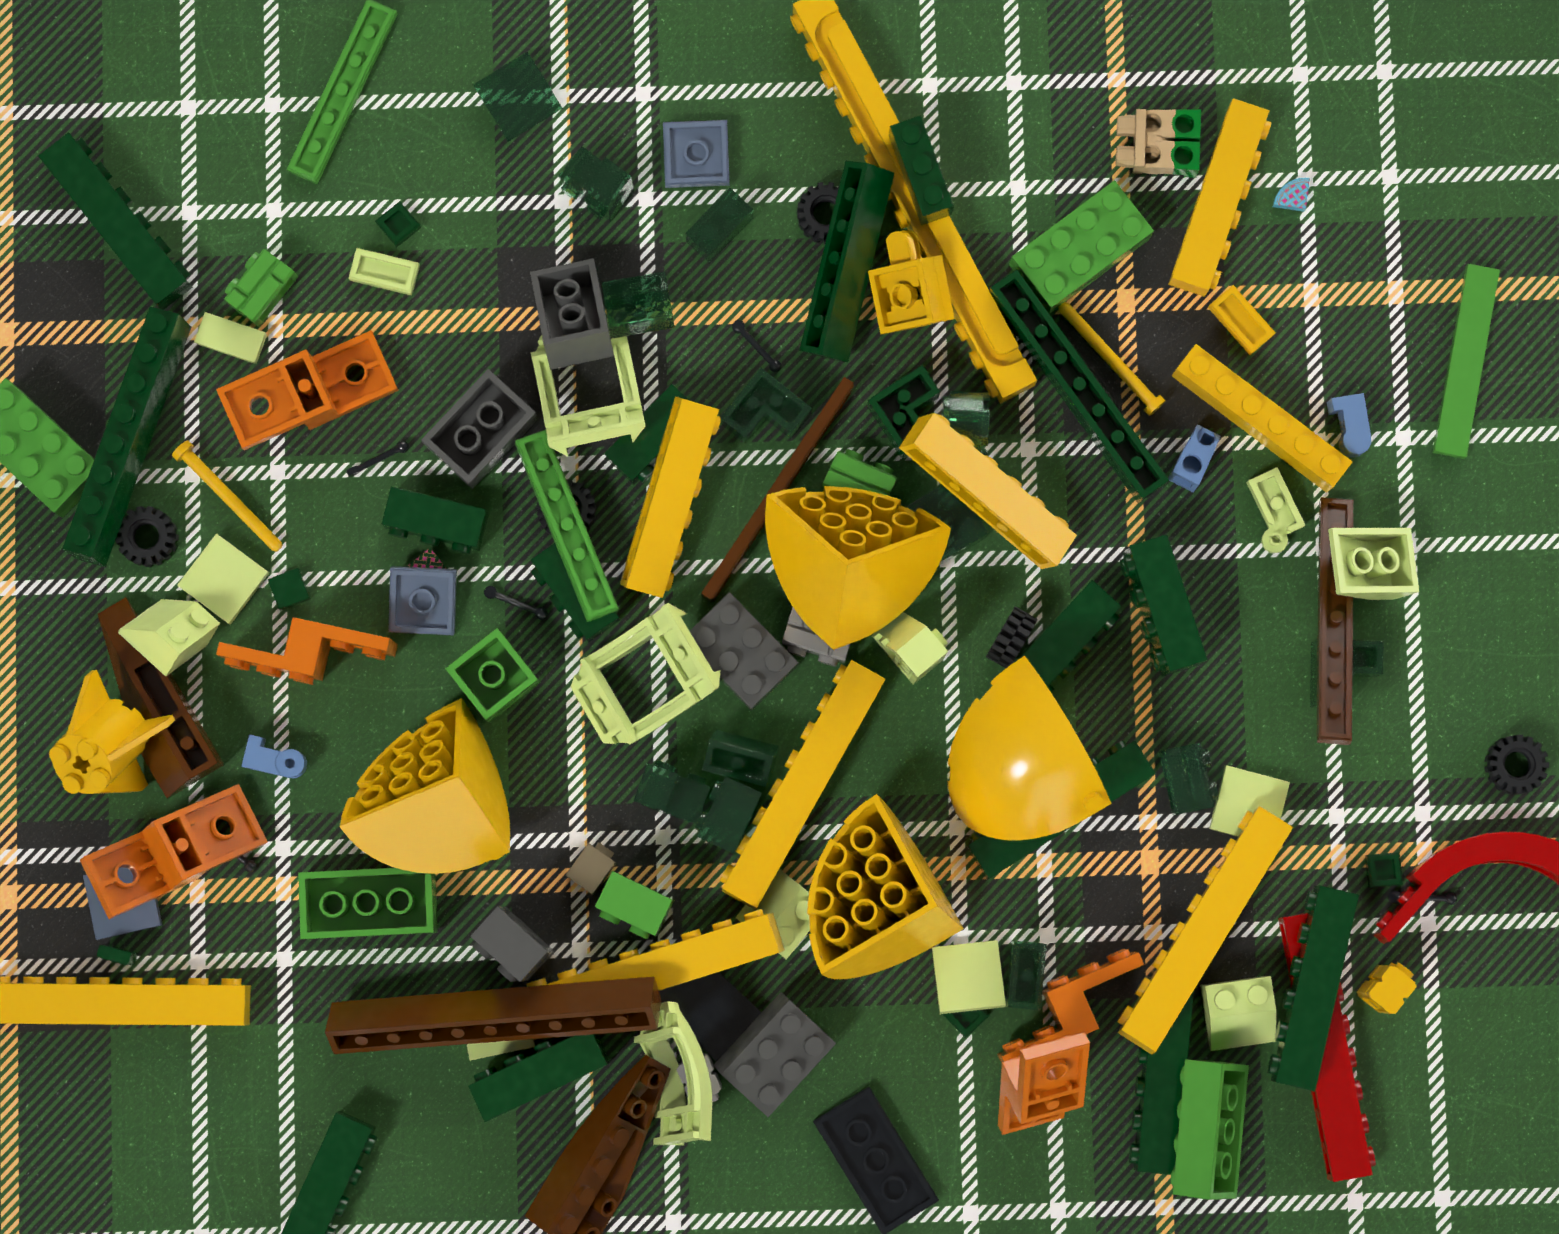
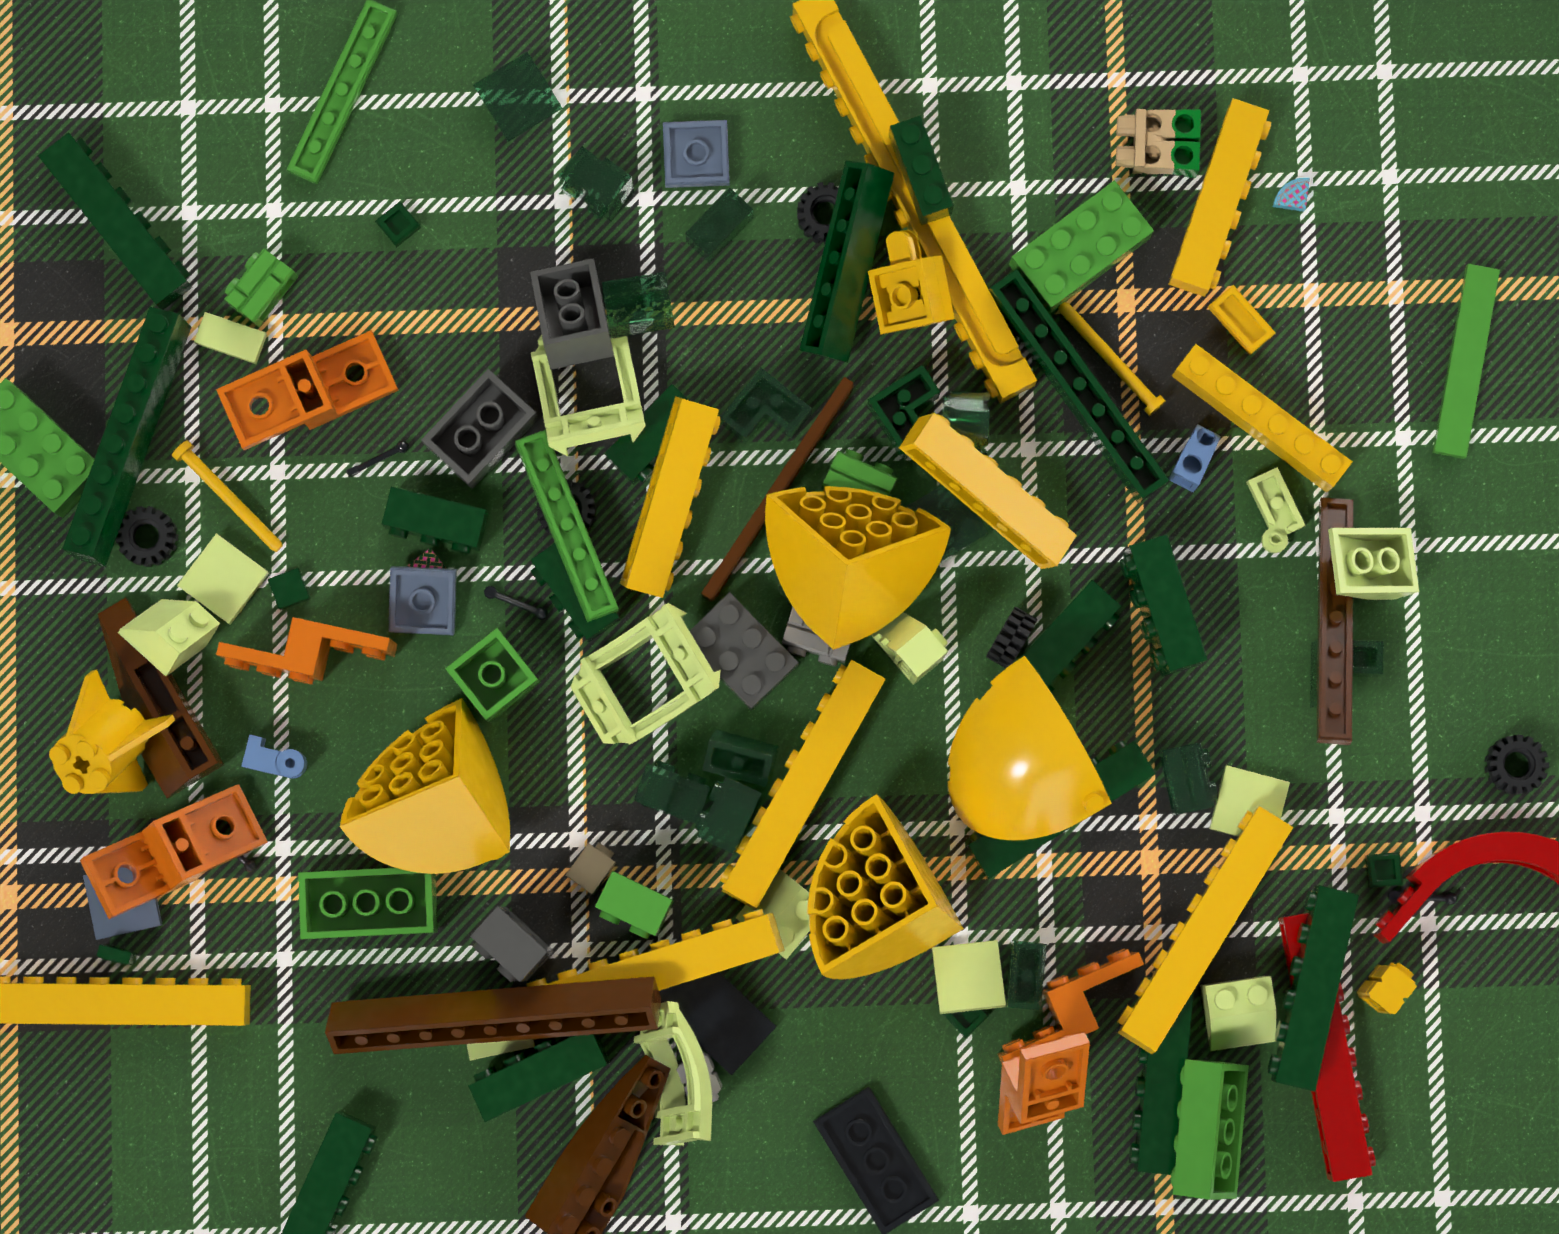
yellowish green tile [348,248,420,296] -> none
dark grey brick [714,992,836,1117] -> none
black hinge [732,320,782,372] -> none
medium blue leg [1327,393,1371,458] -> none

